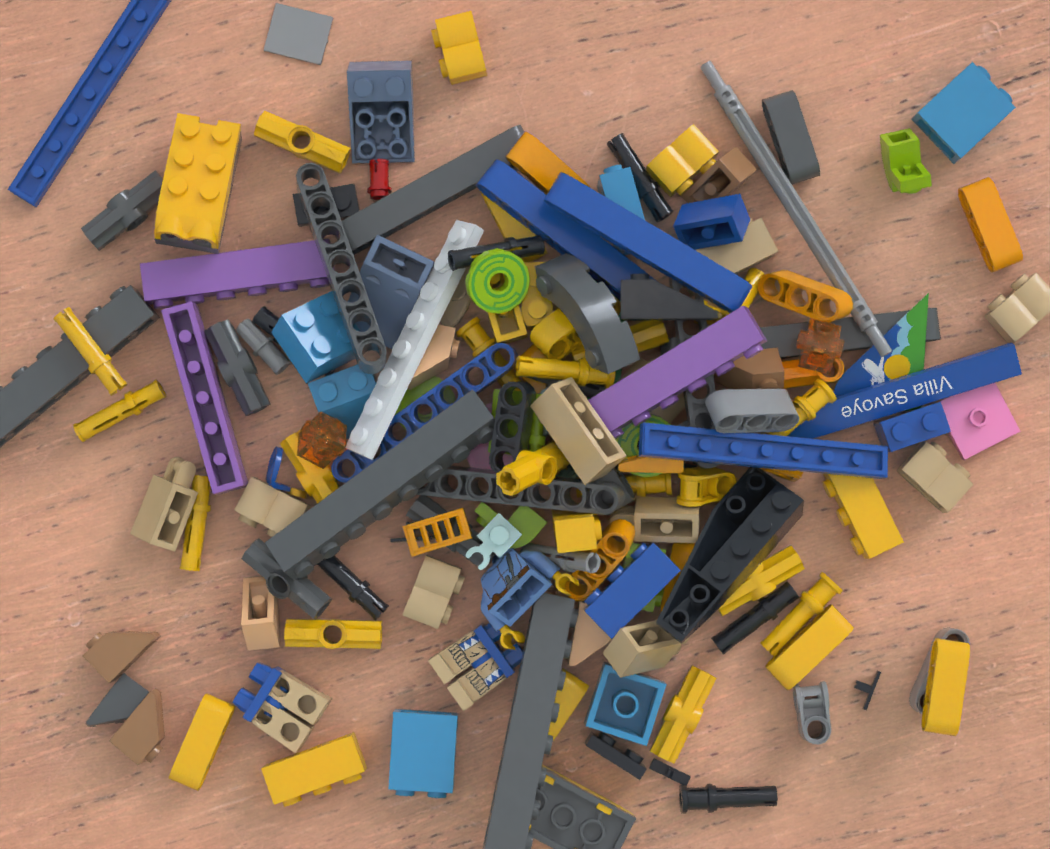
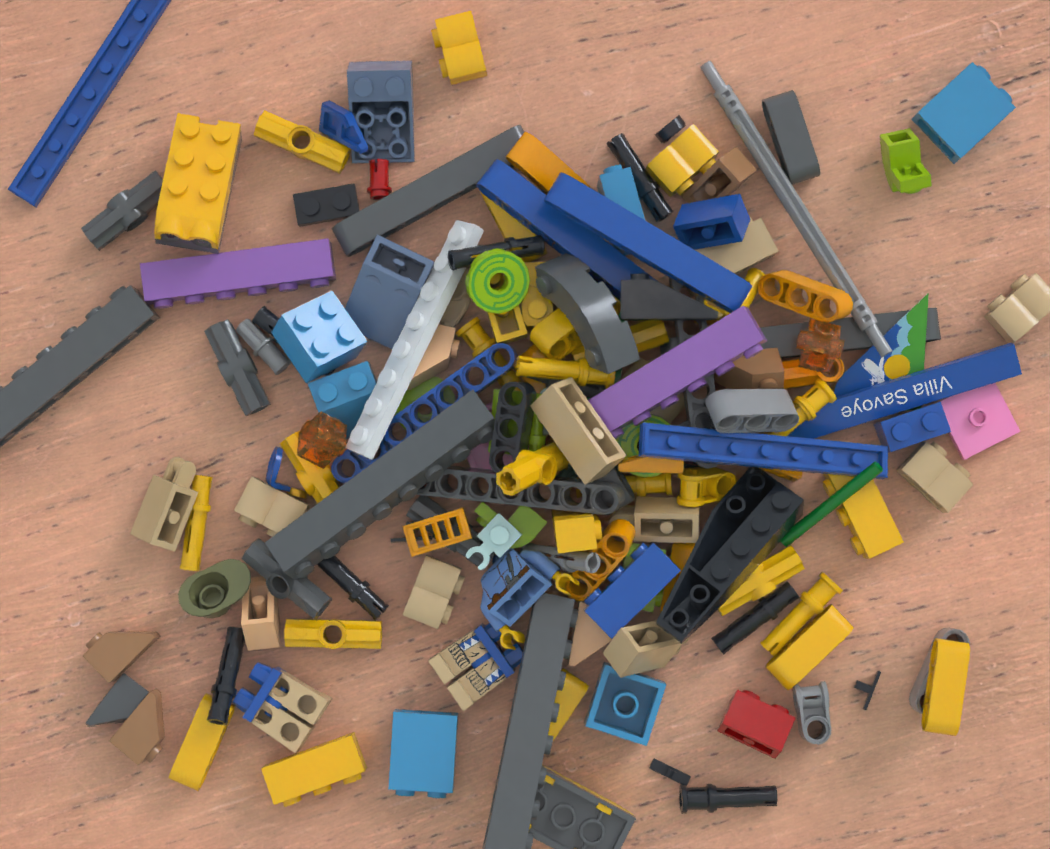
yellow pin [53,307,127,396] -> none
yellow pin [73,379,166,442] -> none
medium lavender brick [161,301,248,495] -> none
light grey window [264,3,333,65] -> none
dark grey beam [296,163,387,374] -> none
black plate [585,731,647,780] -> none
yellow piece [649,665,717,764] -> none
light orange beam [958,177,1023,273] -> none
none -> olive piece [178,559,251,618]
none -> black pin [207,627,245,725]
none -> blue tile [319,100,368,154]
none -> black tile [655,115,686,143]
none -> red brick [717,690,796,759]
none -> green bar [780,461,883,547]

